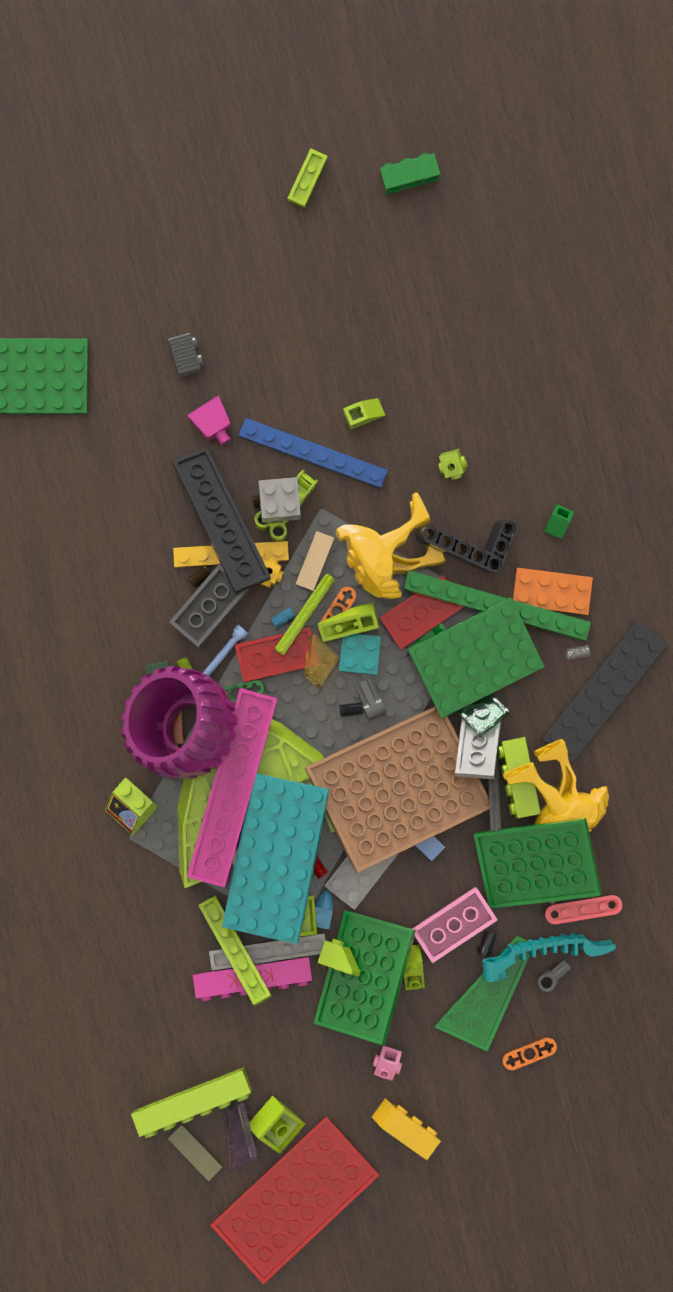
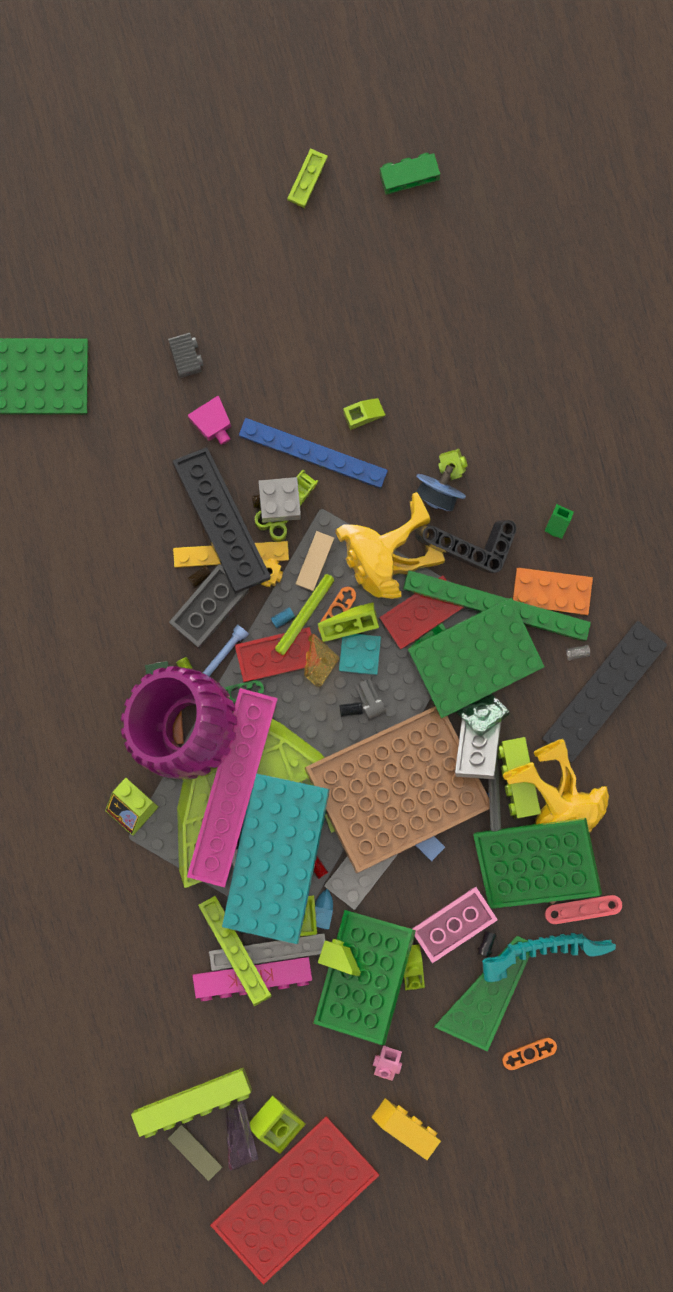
dark grey axle [536,960,571,992] -> none
none -> piece [415,465,466,511]

